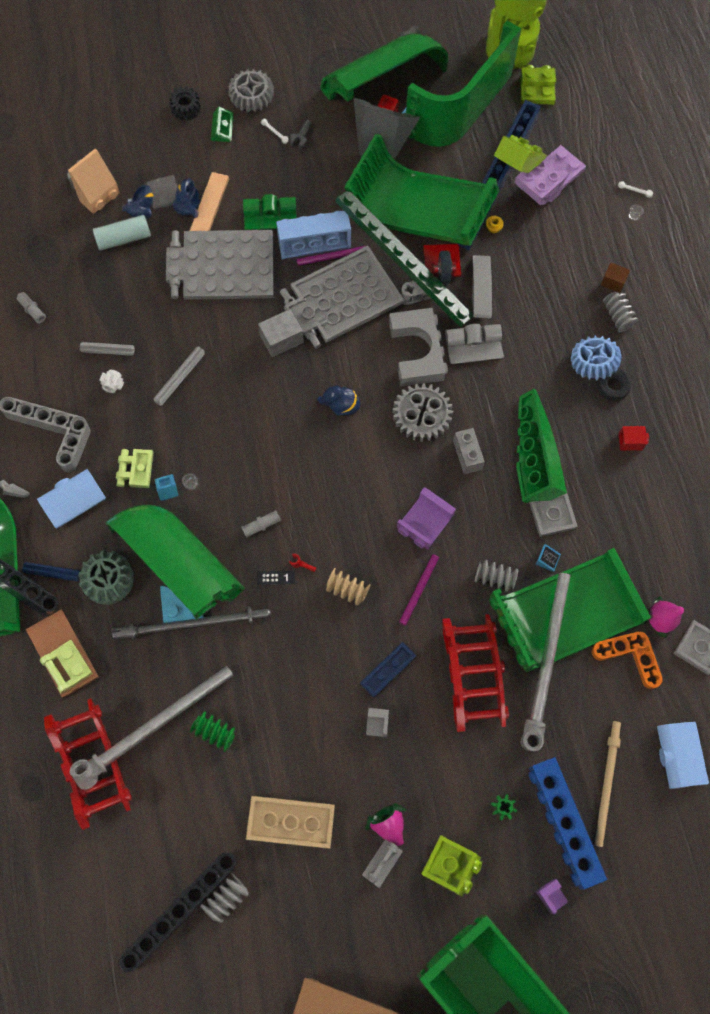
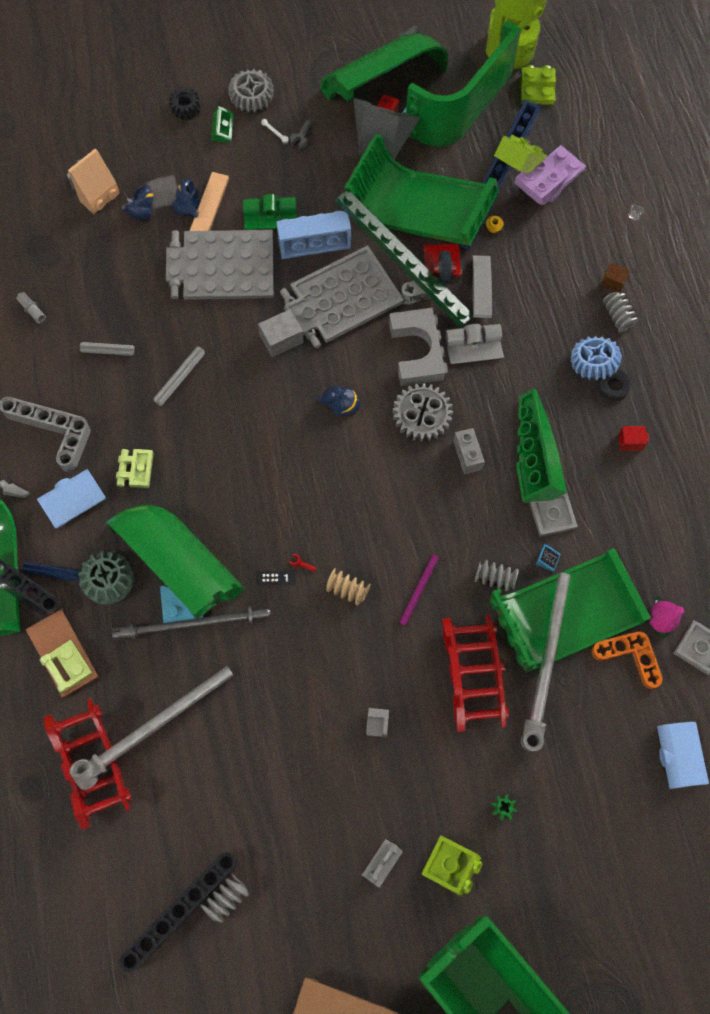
light aqua piece [93,215,151,251] -> none
white gear [99,370,124,393] -> none
dark azure slope [154,474,179,501] -> none
clear hinge [182,473,198,490] -> none
green piece [189,711,235,752] -> none
light grey pin [241,510,281,538] -> none
tan plate [246,796,335,849] -> none
magenta bar [296,246,366,266] -> none
dark blue tile [360,642,416,698] -> none
dark pink hat [366,803,406,846] -> none
medium lavender panel [397,487,456,550] -> none
blue brick [528,757,607,890] -> none
medium lavender panel [536,879,568,915] -> none
tan bar [594,721,621,847] -> none
white hinge [618,182,653,198] -> none

